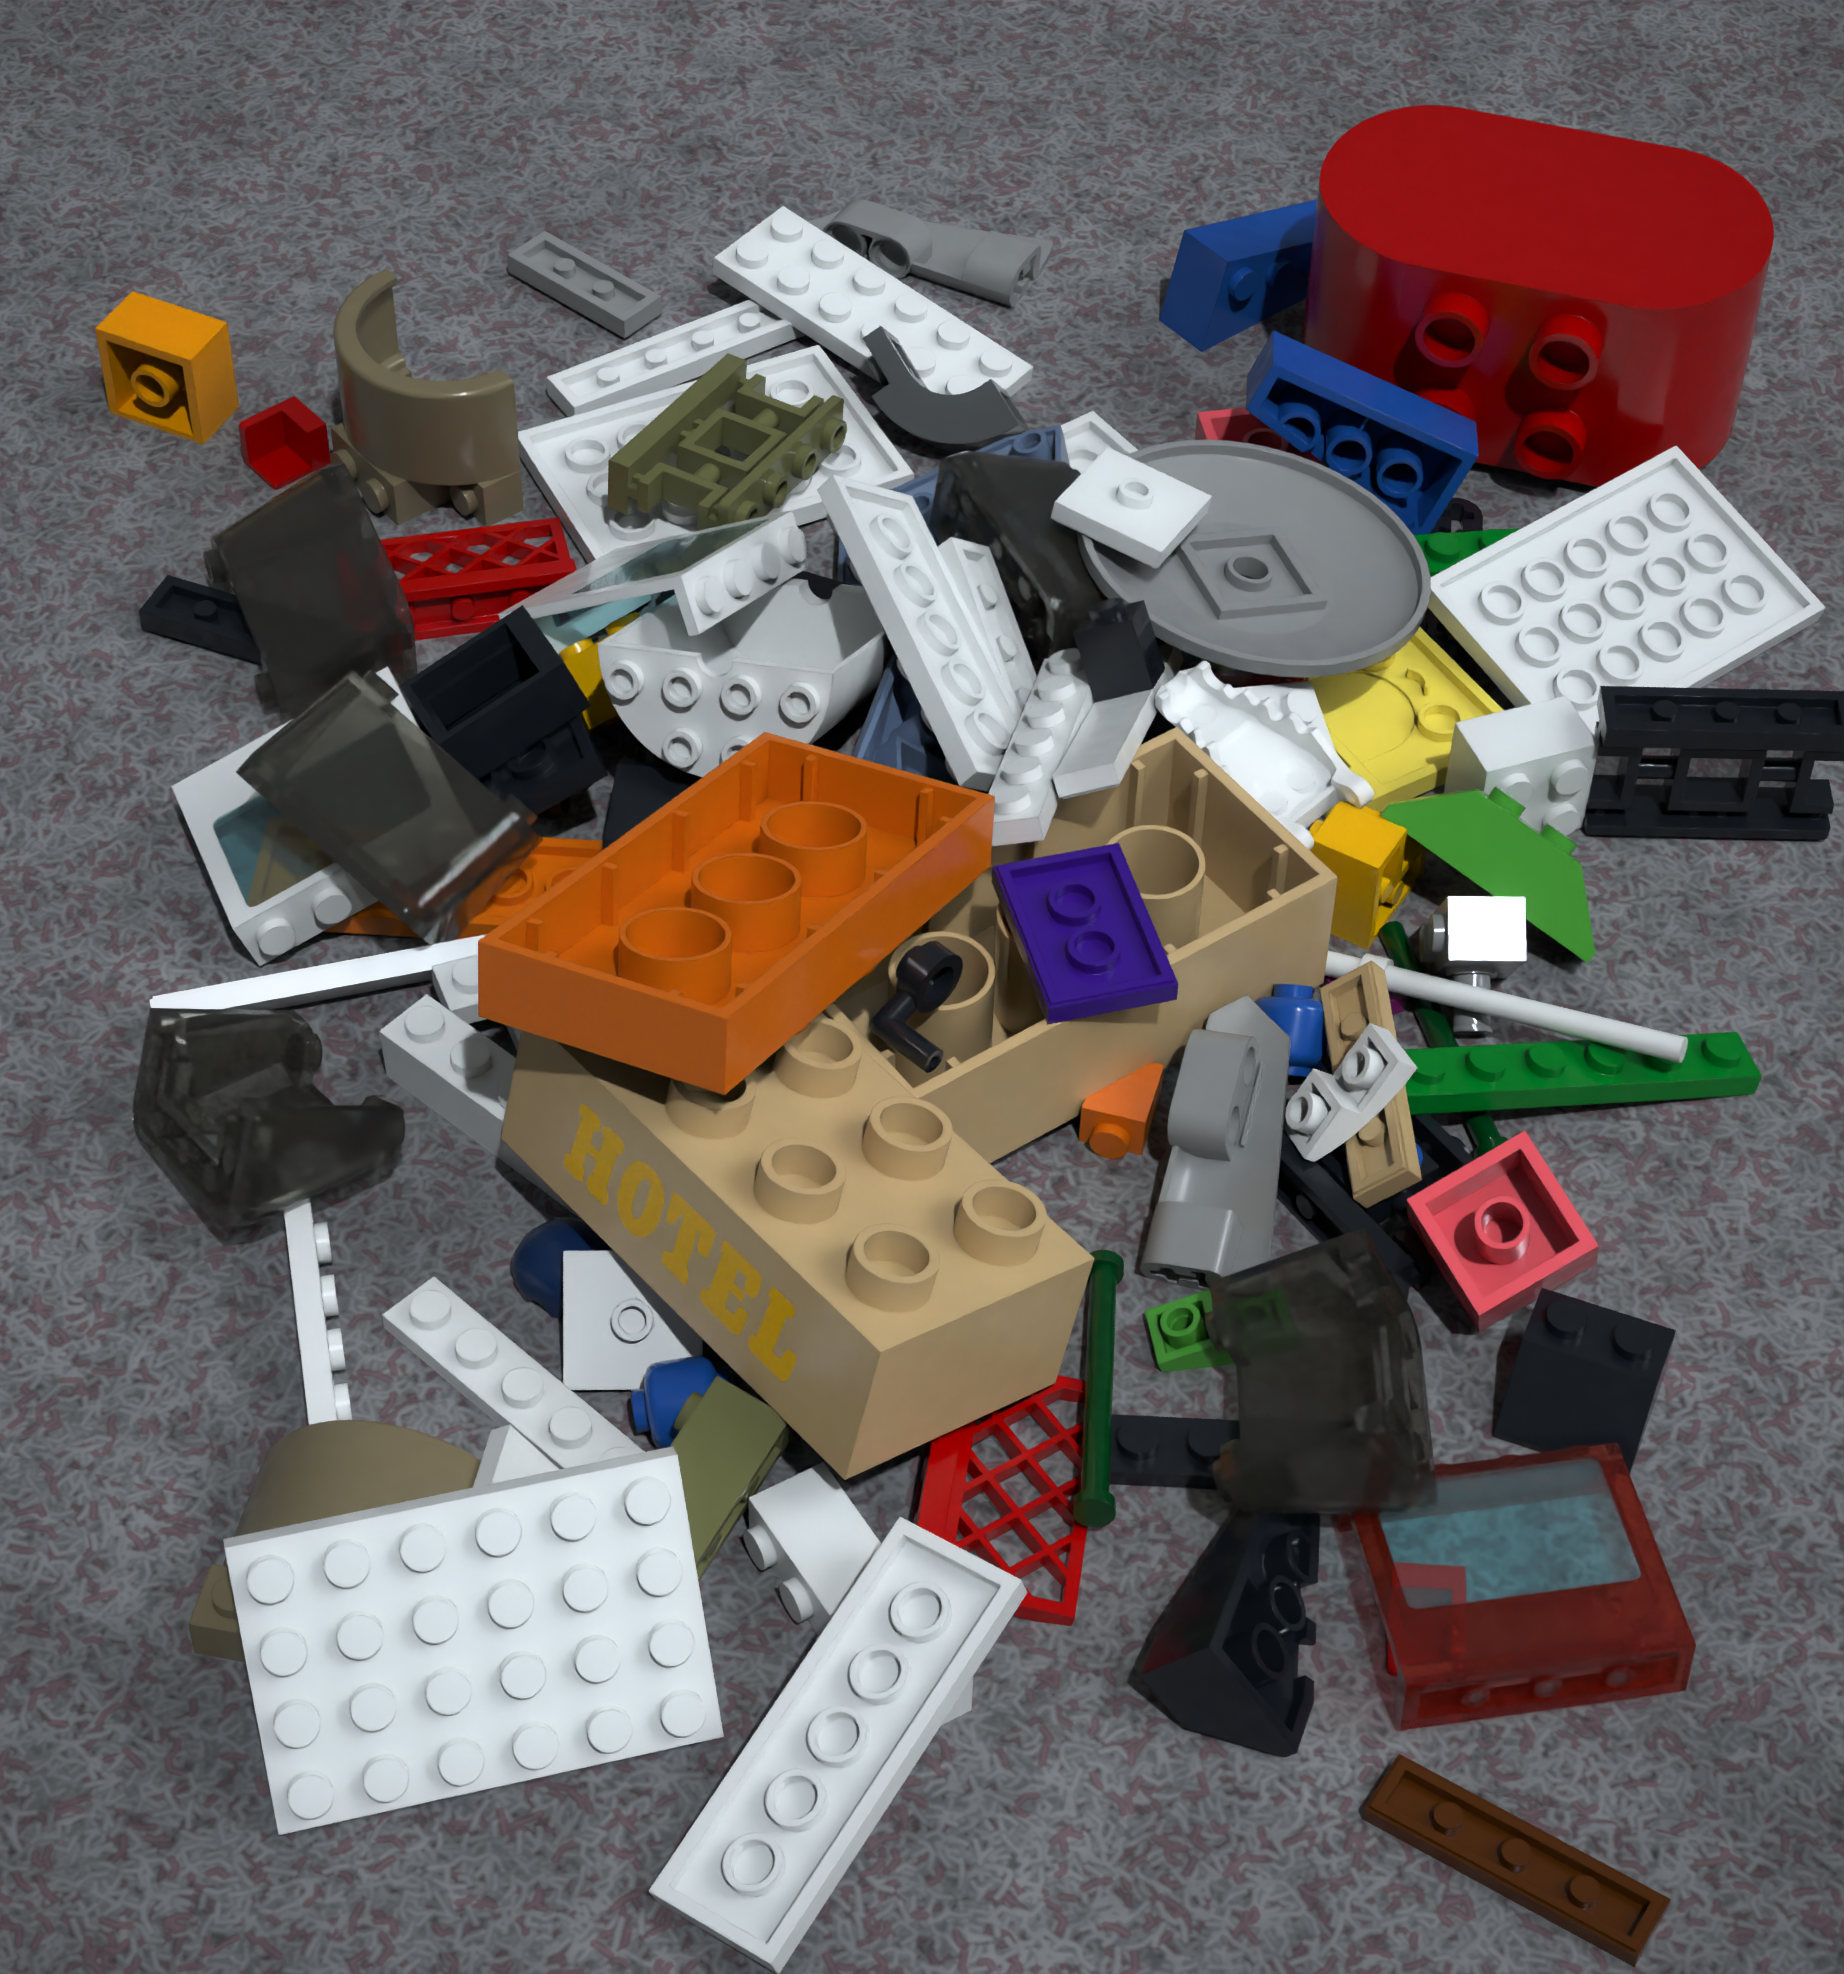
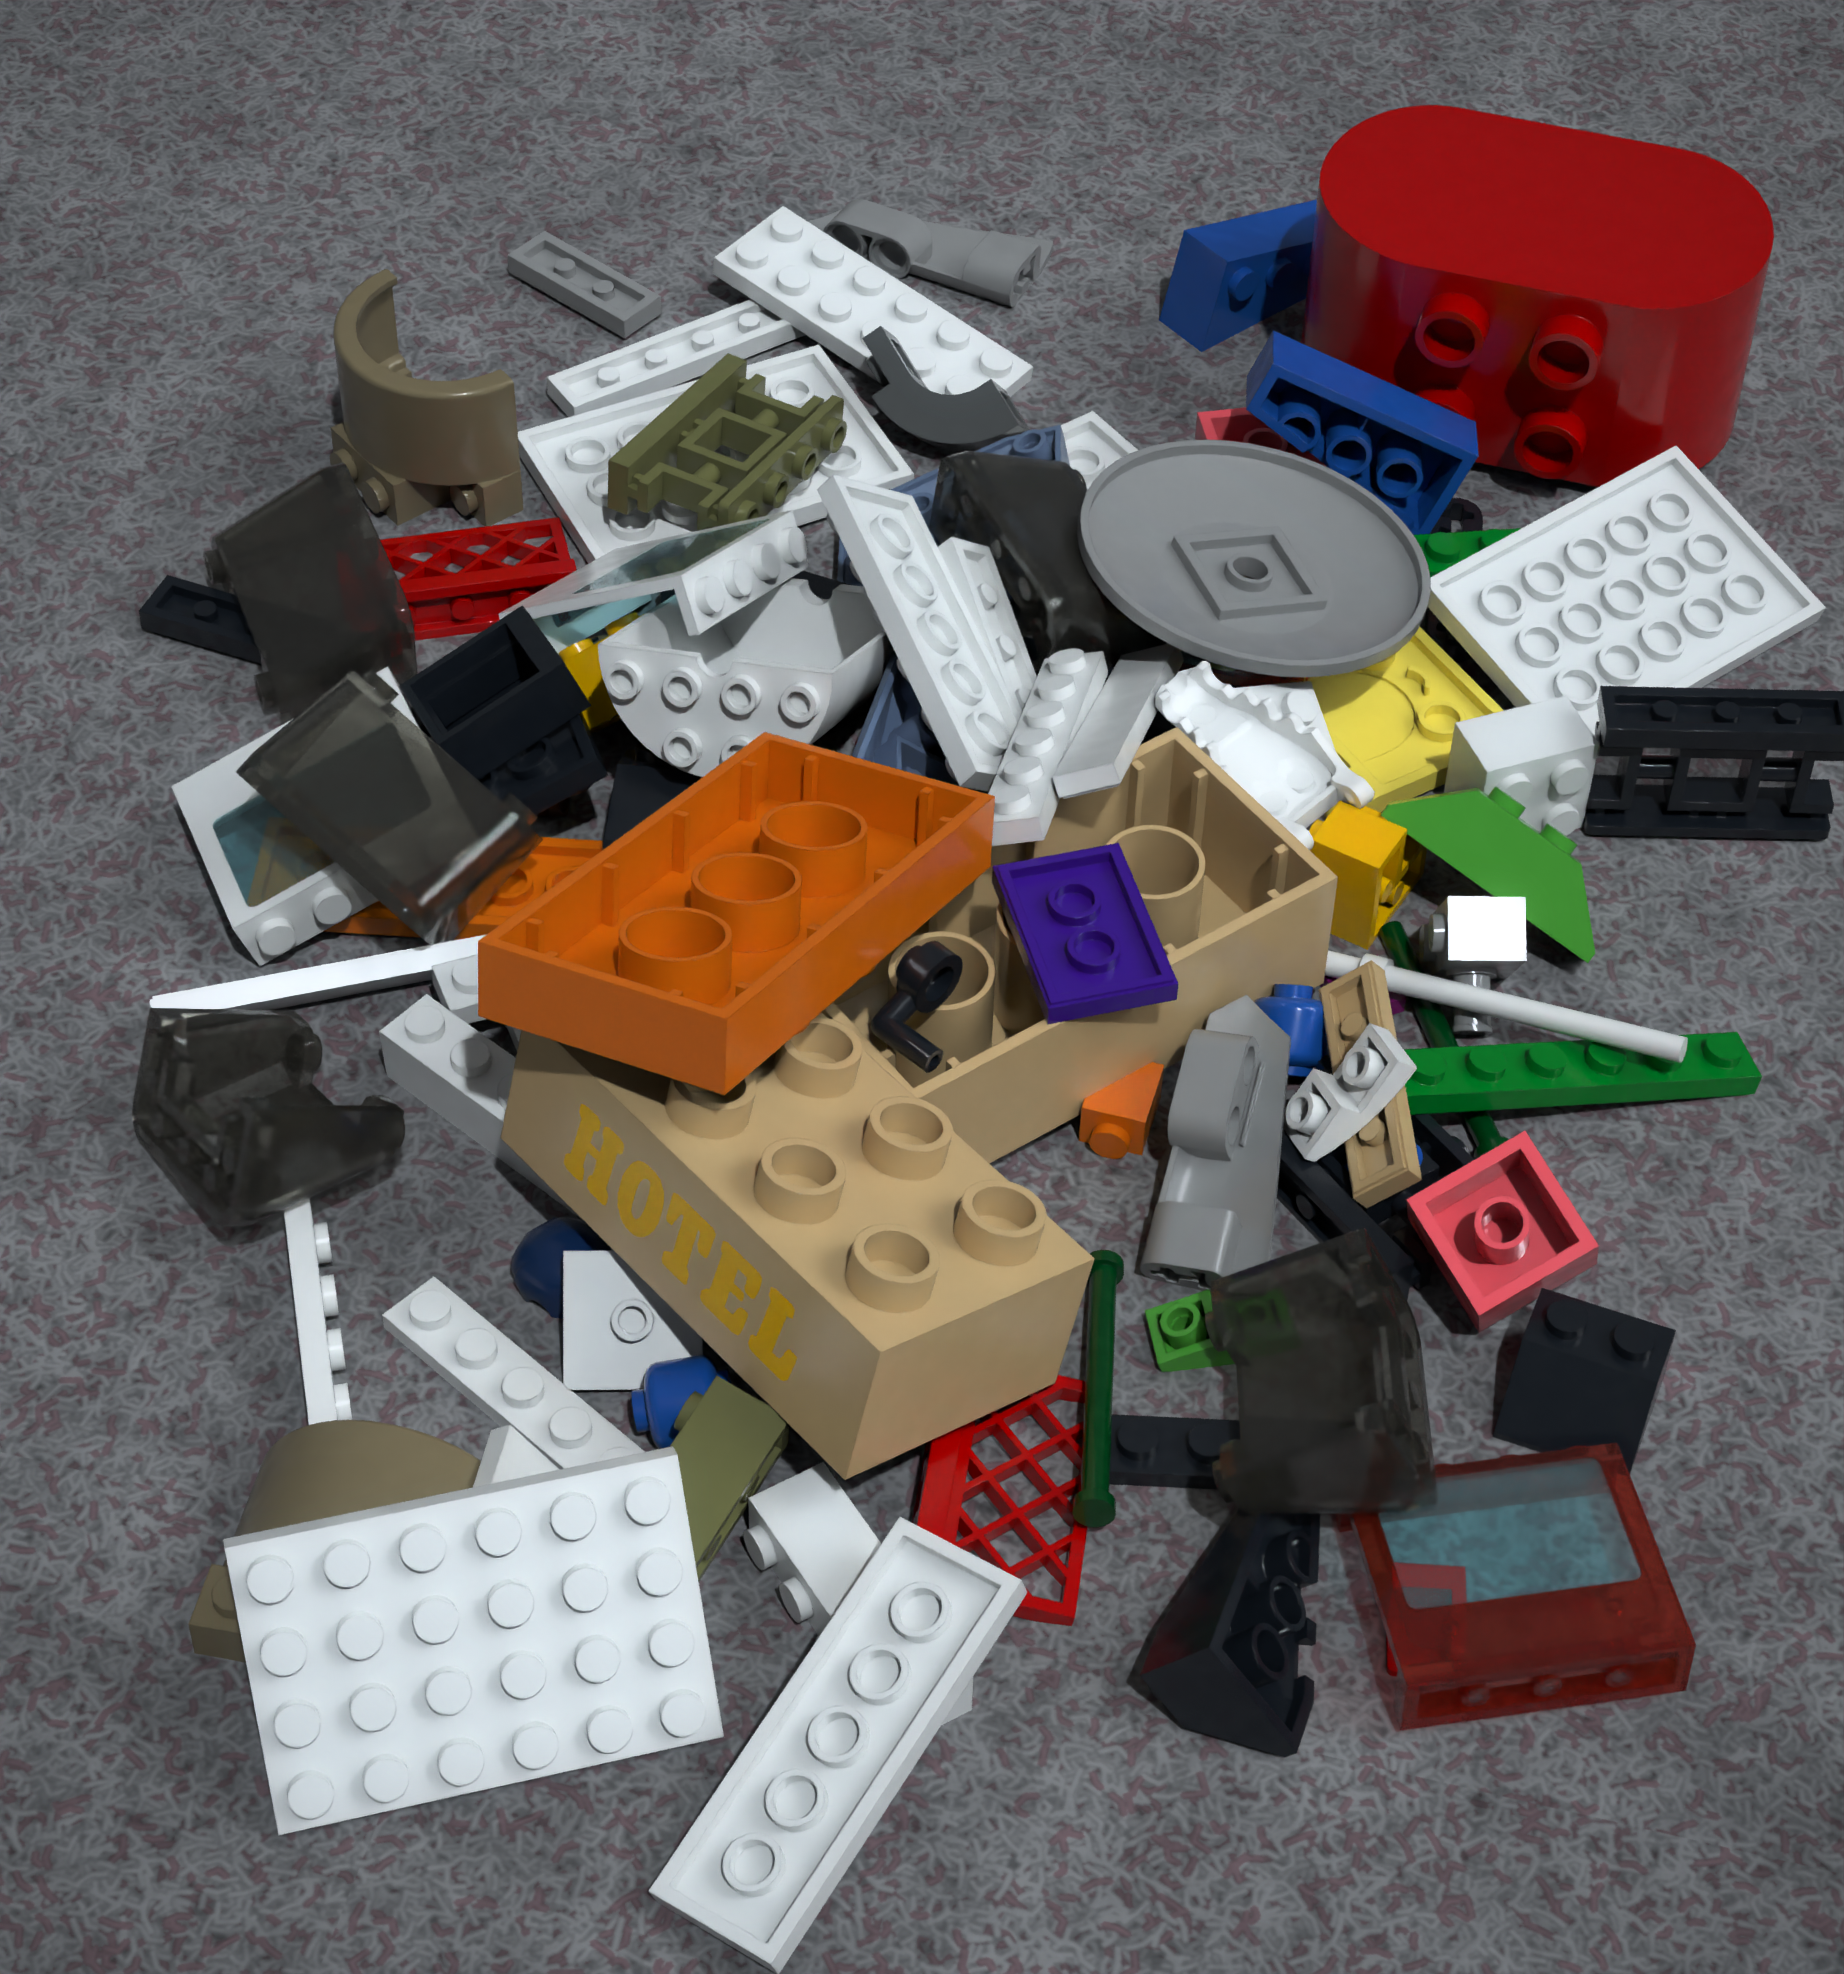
light orange brick [95,291,239,445] -> none
red panel [239,396,331,489] -> none
white plate [1051,447,1212,569] -> none
black brick [1073,598,1165,702] -> none
reddish brown tile [1362,1754,1671,1967] -> none

